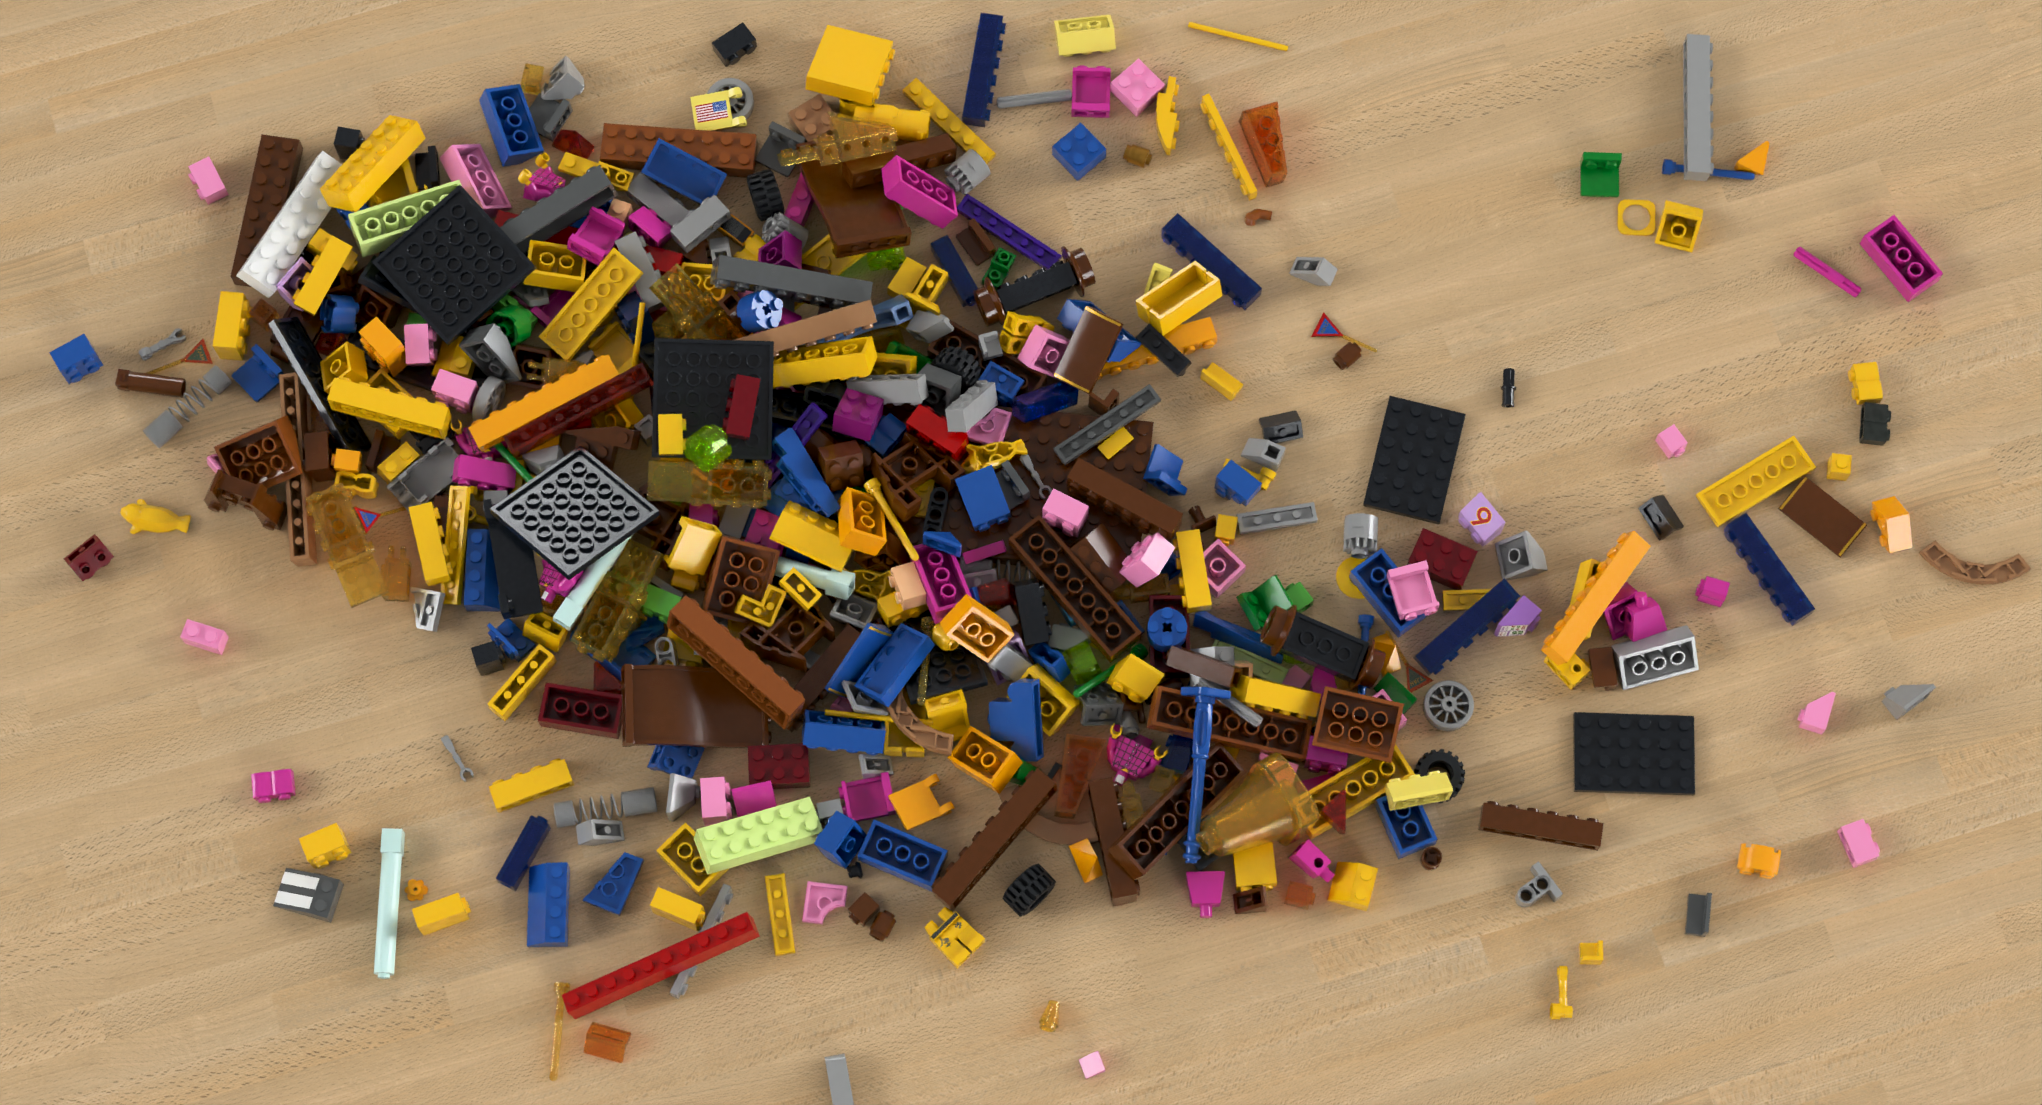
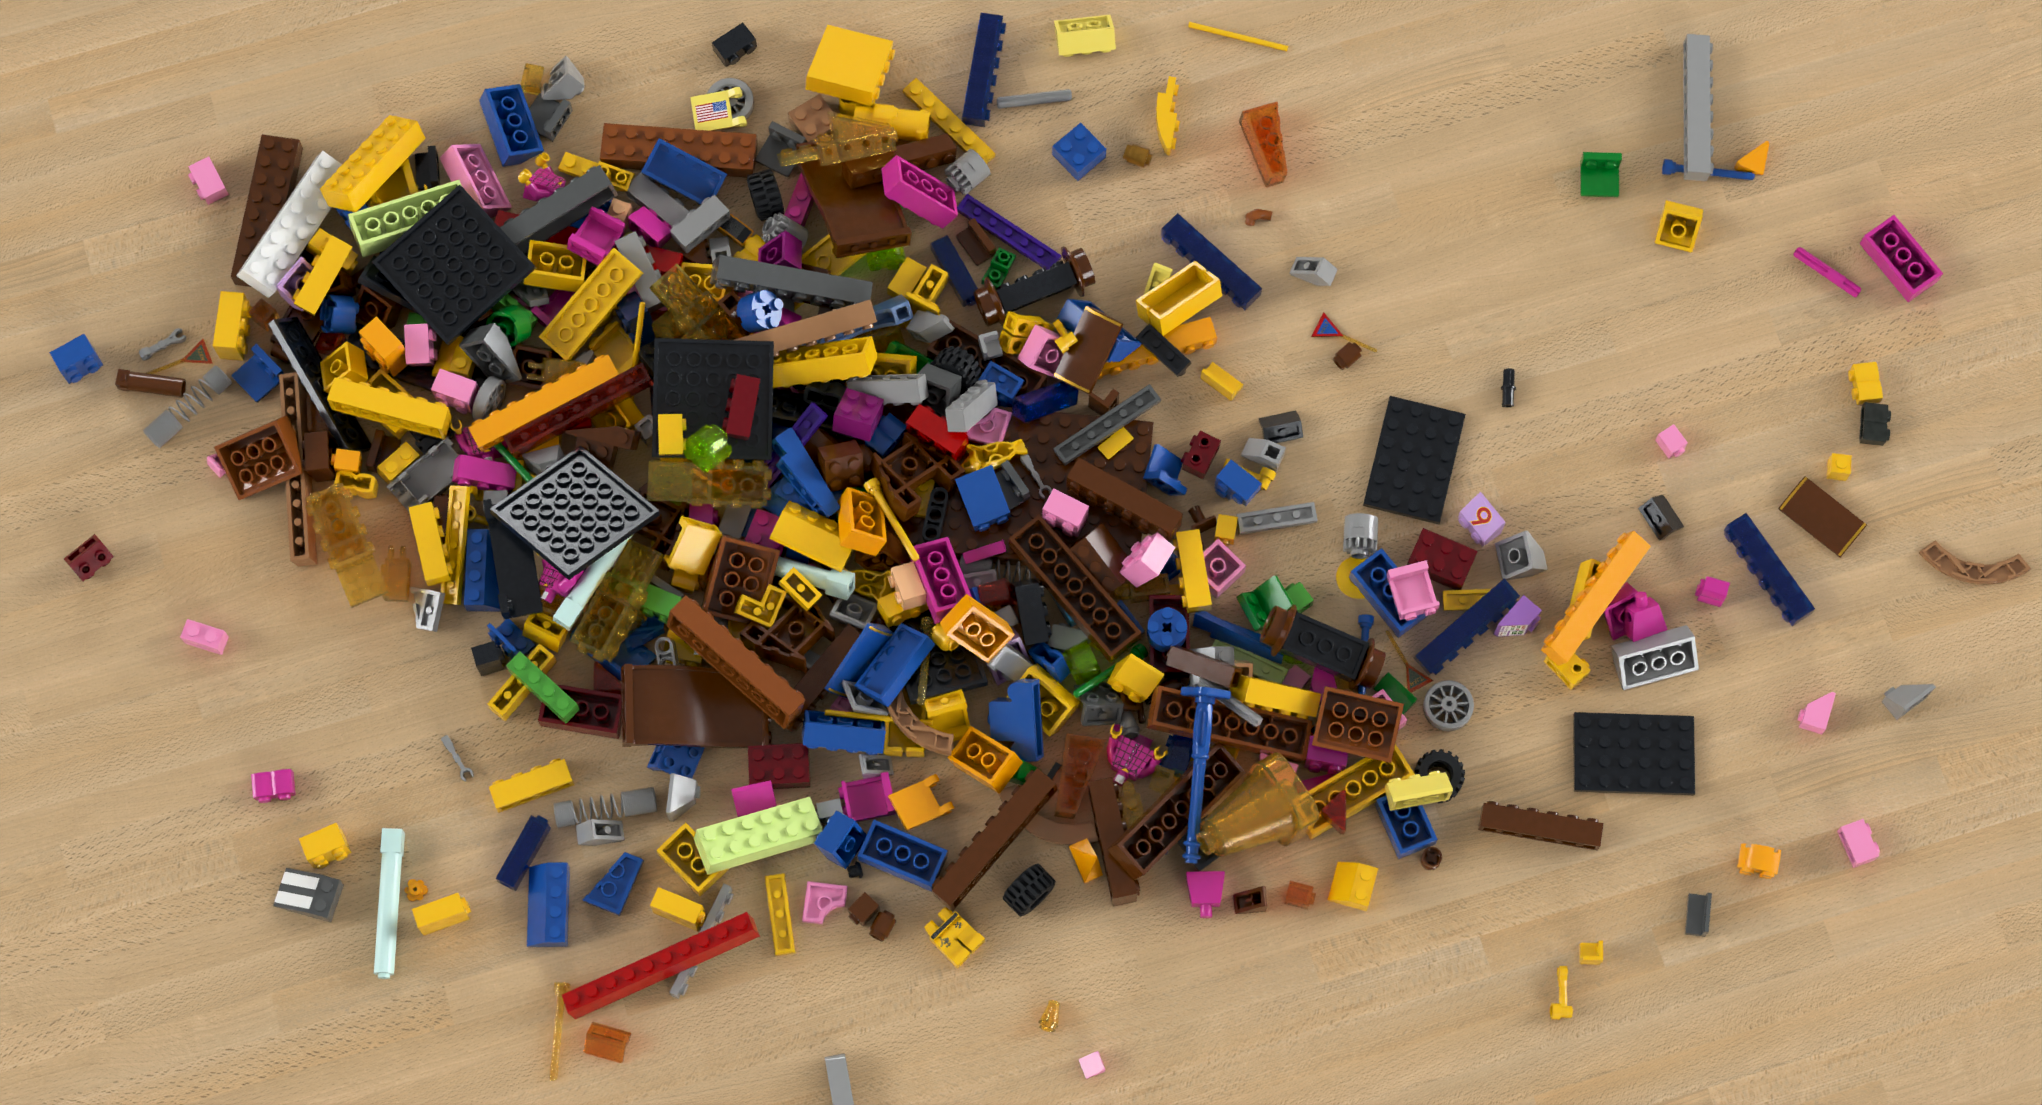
yellow animal [120,499,191,534] -> none
reddish brown wedge [204,469,287,531] -> none
black brick [334,126,365,160] -> none
piece [353,507,407,534] -> none
clear red slope [552,129,595,159] -> none
bright pink brick [700,777,733,827] -> none
blue slope [923,531,962,558] -> none
dark pink panel [1071,65,1111,118] -> none
bright pink brick [1110,58,1165,117] -> none
yellow plate [1200,93,1257,201] -> none
yellow panel [1231,835,1277,892] -> none
dark pink torso [1288,839,1335,883] -> none
light orange slope [1373,633,1401,676] -> none
light grey tile [1515,861,1563,907] -> none
reddish brown panel [1588,647,1618,691] -> none
yellow piece [1617,199,1655,236] -> none
yellow plate [1696,436,1816,528] -> none
light orange brick [1870,496,1912,553] -> none
none -> bright green brick [506,651,580,724]
none -> yellow brick [1052,319,1078,353]
none -> dark red brick [1181,430,1221,479]

